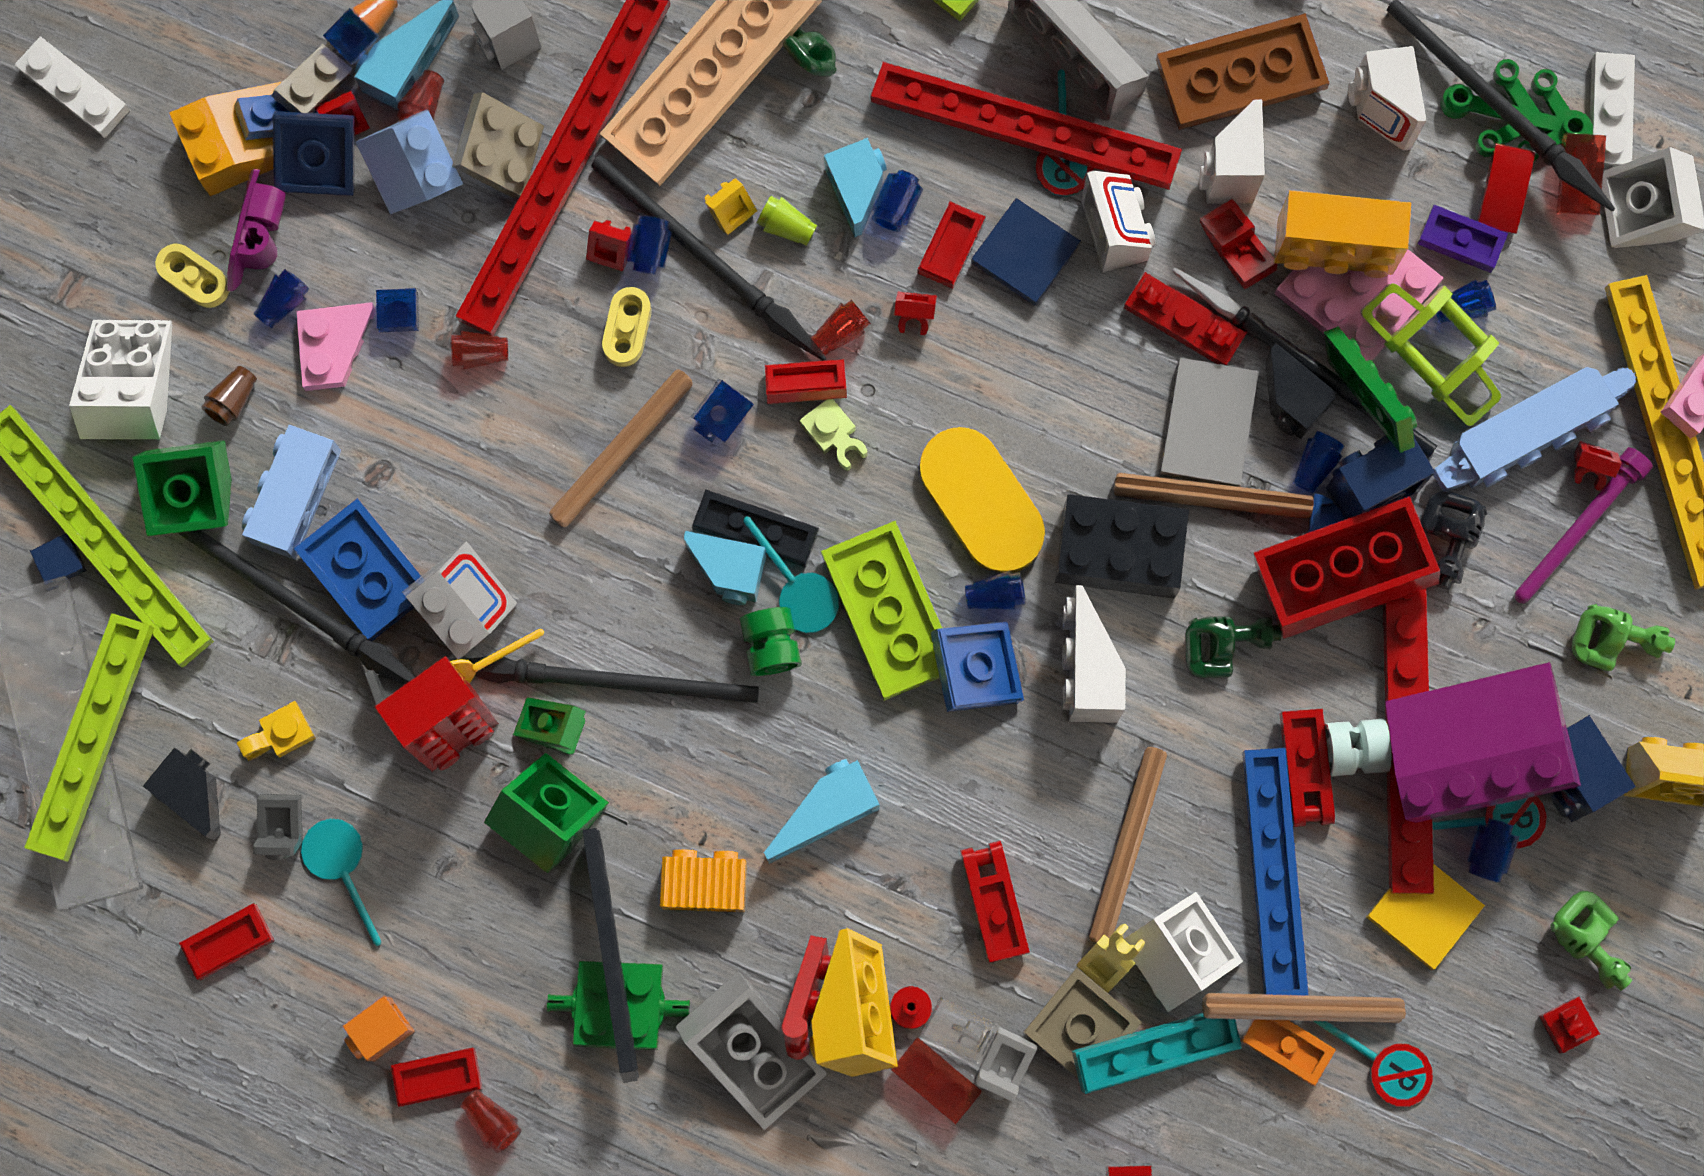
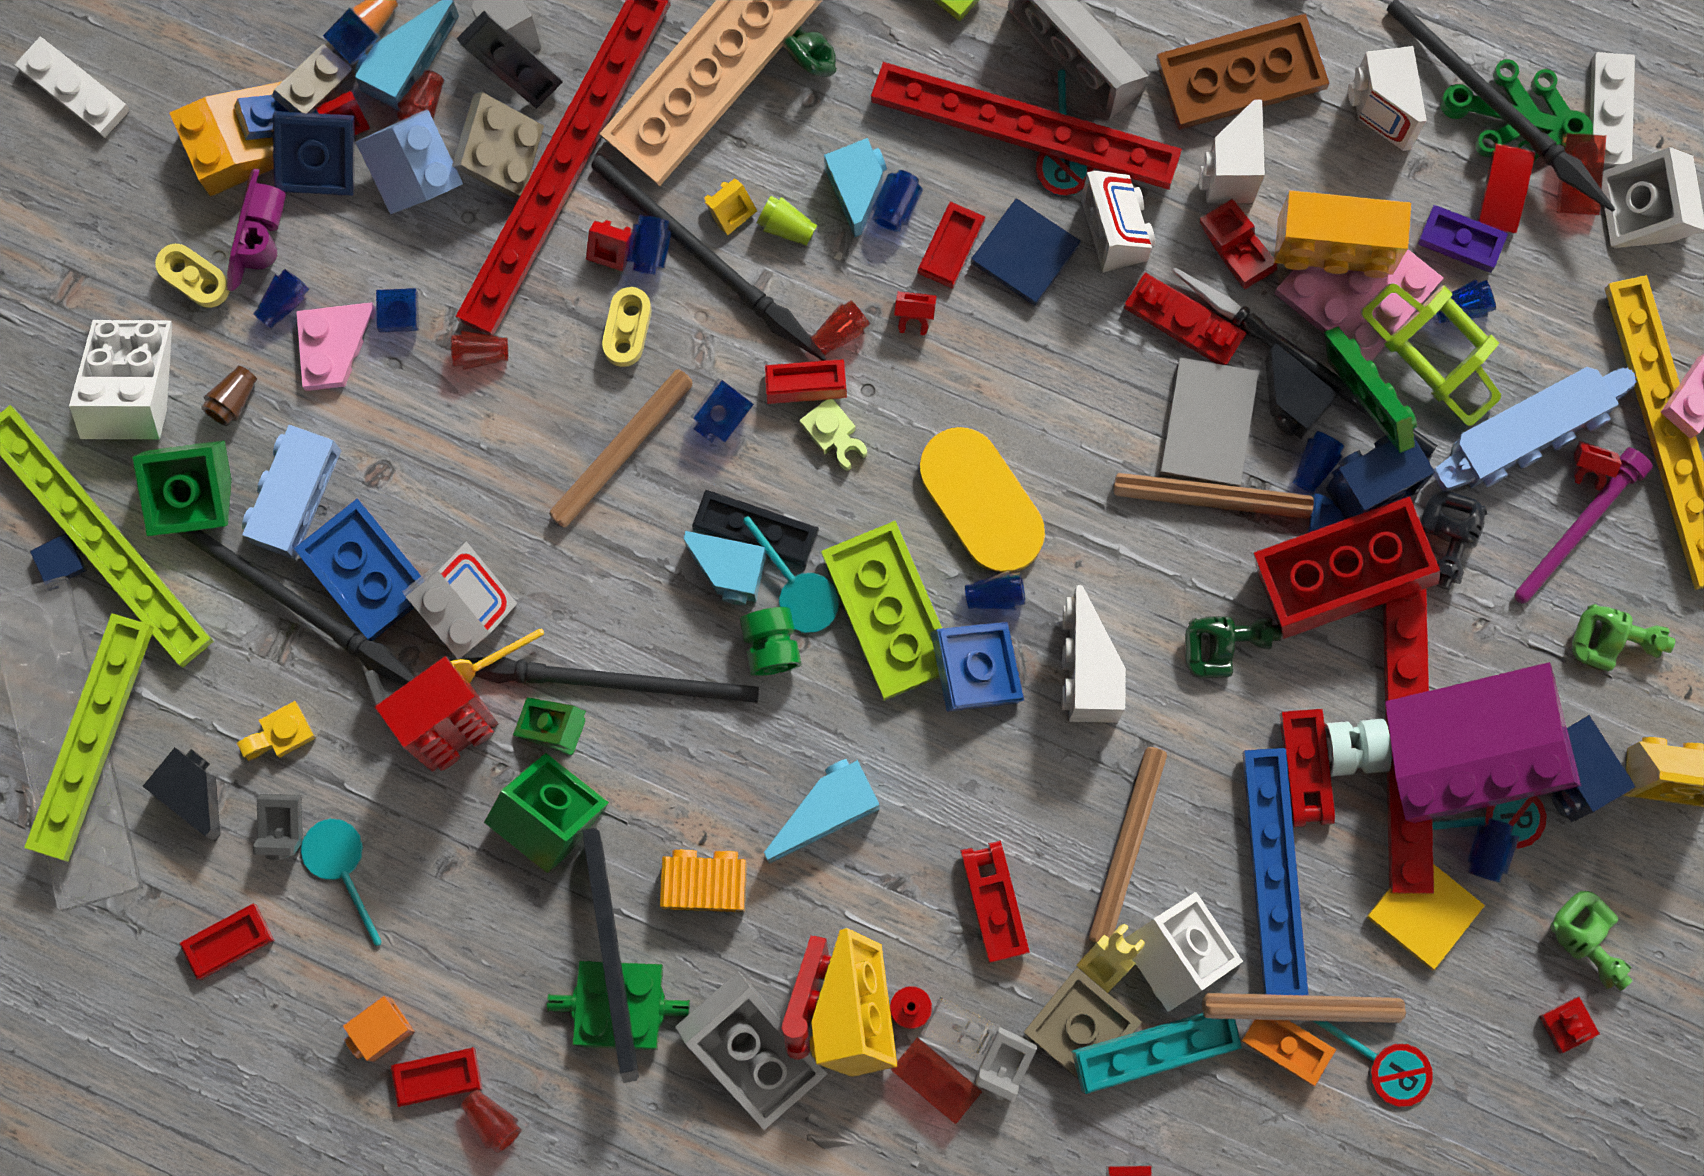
black brick [1055,494,1189,598] -> none
none -> black tile [456,11,563,109]

